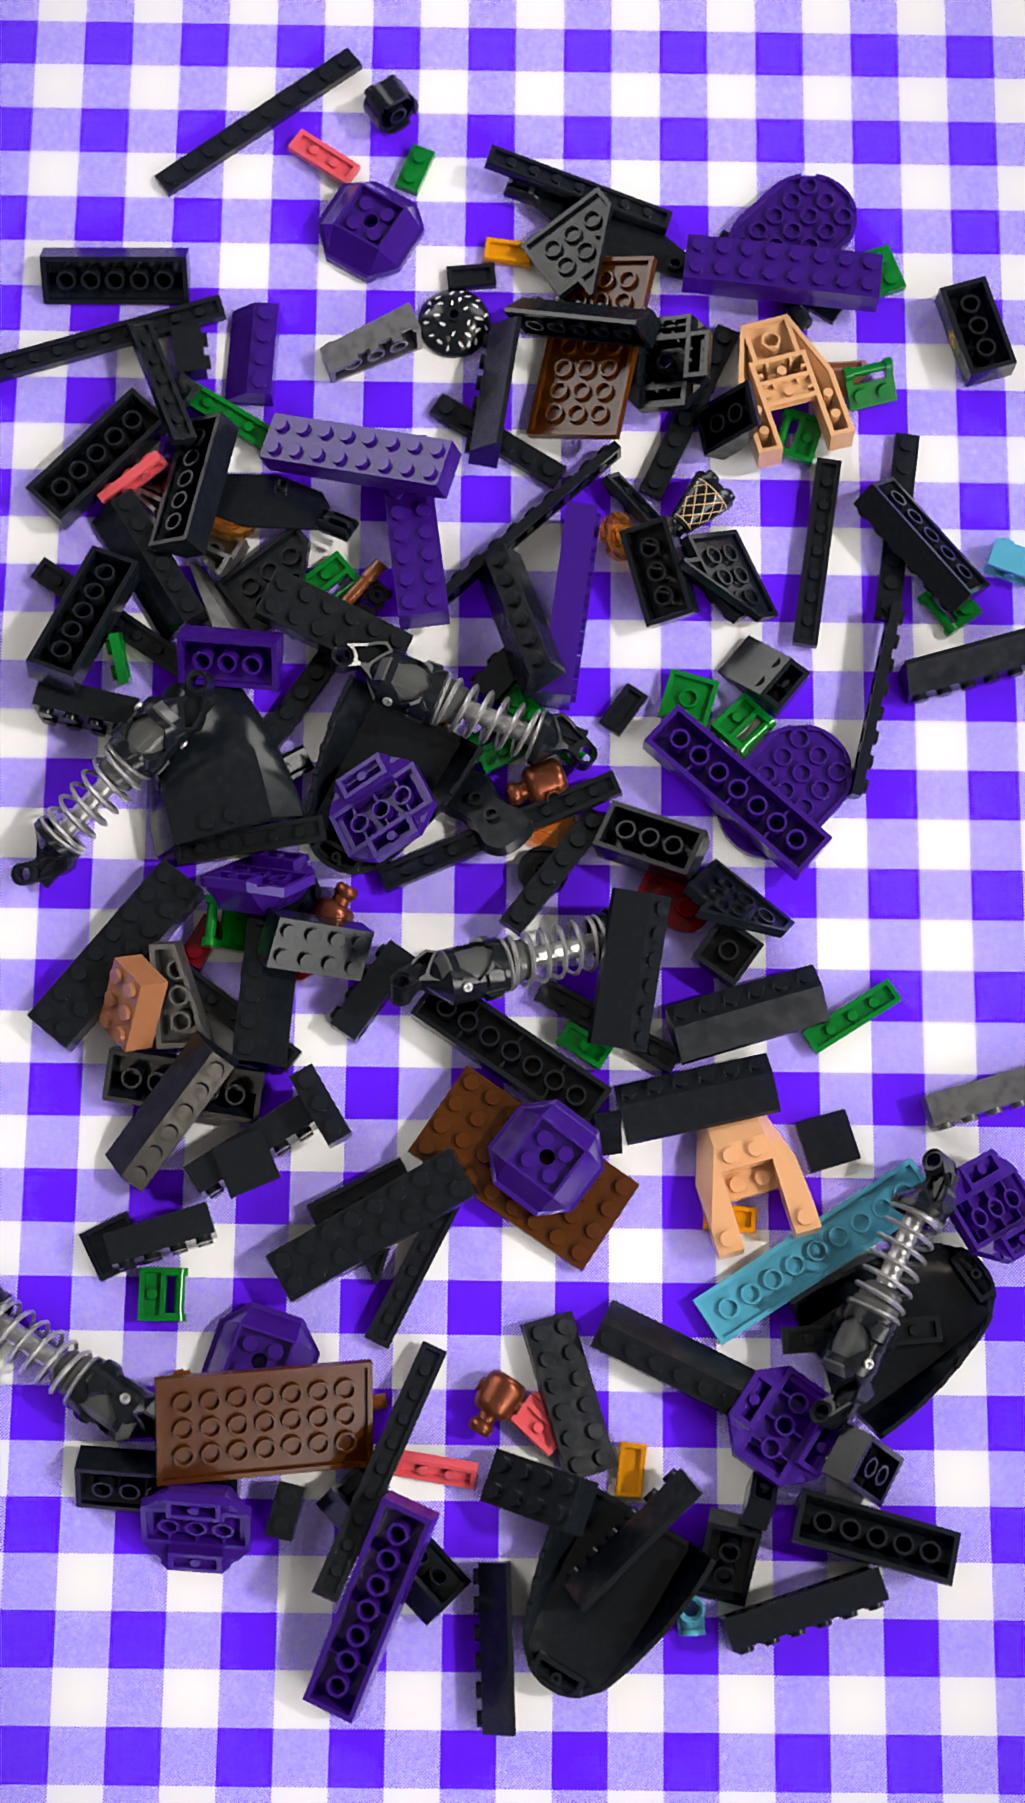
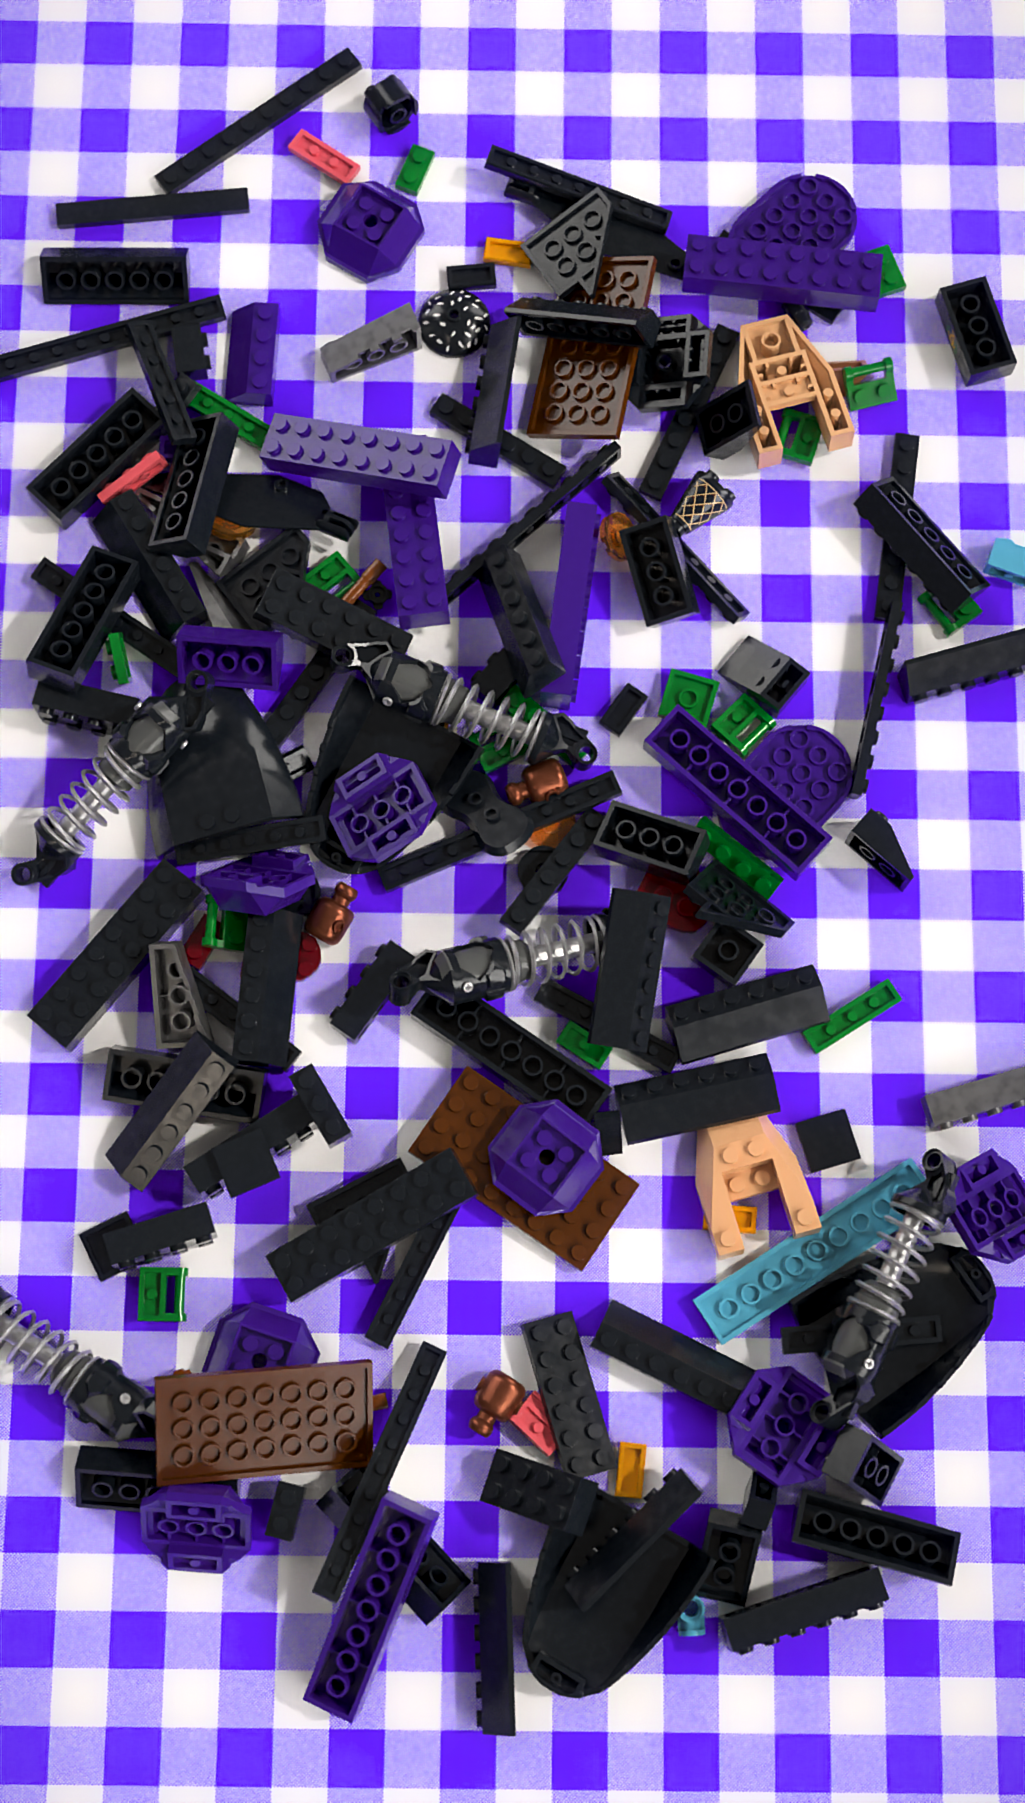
nougat brick [99,954,168,1052] -> none
black brick [255,907,374,981] -> none
coral plate [395,1450,479,1490] -> none
black wing [678,529,779,623] -> none
black plate [791,457,842,649] -> none
none -> black tile [55,187,250,229]
none -> green plate [695,816,784,900]
none -> black slope [844,808,914,892]

